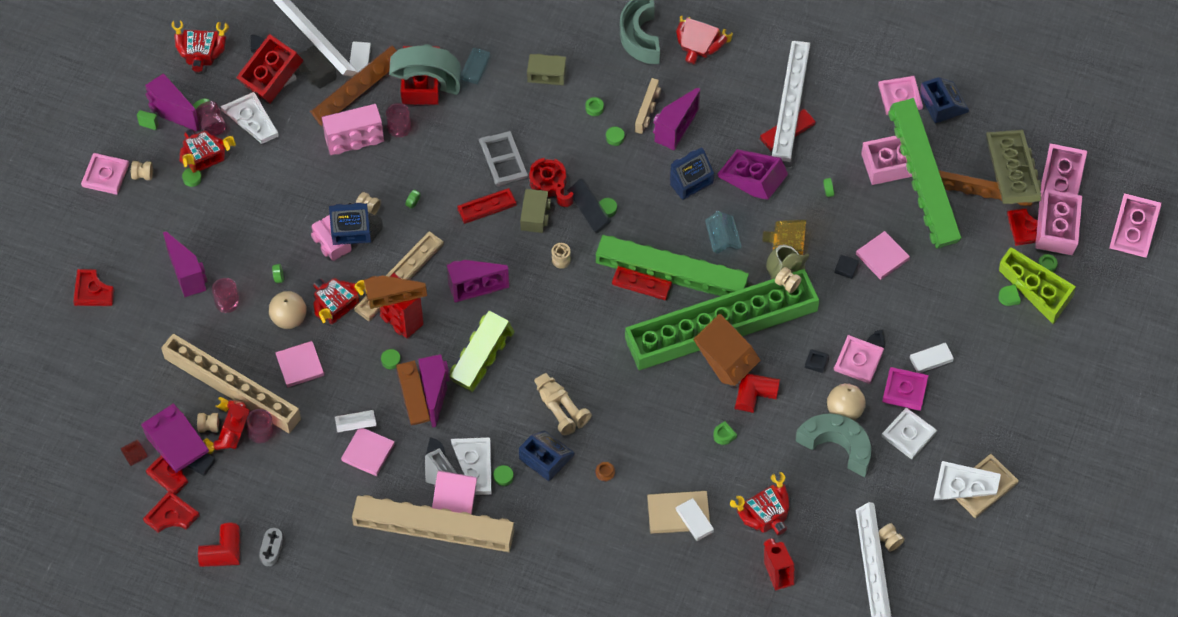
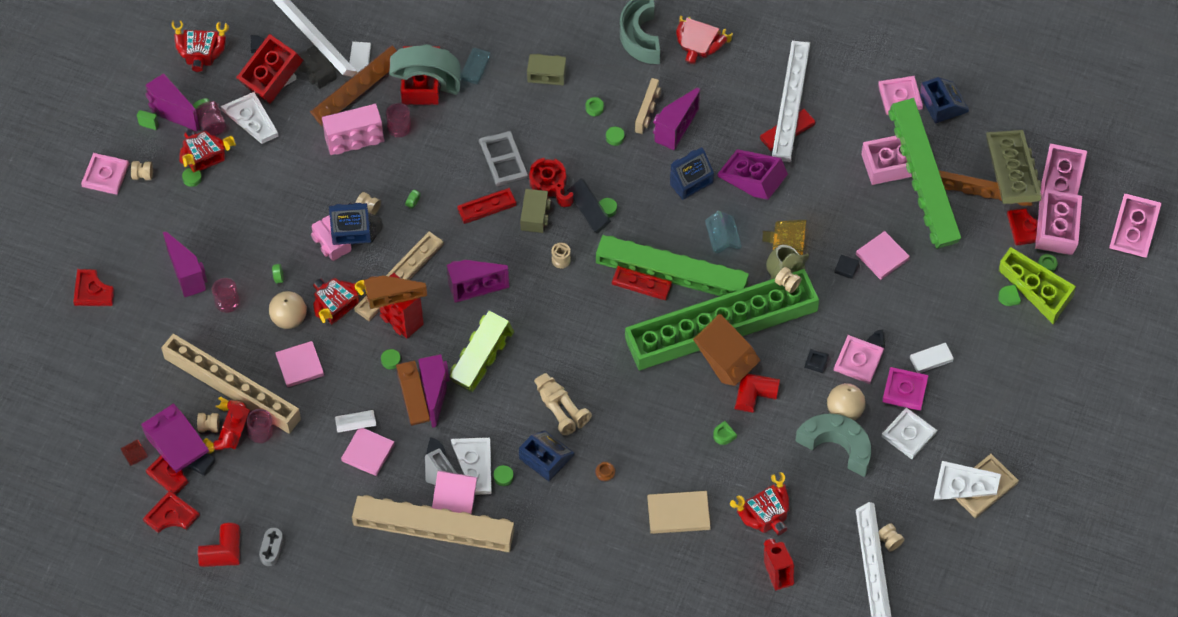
white tile [676,498,714,541] -> none
bright green tile [823,178,834,197] -> none

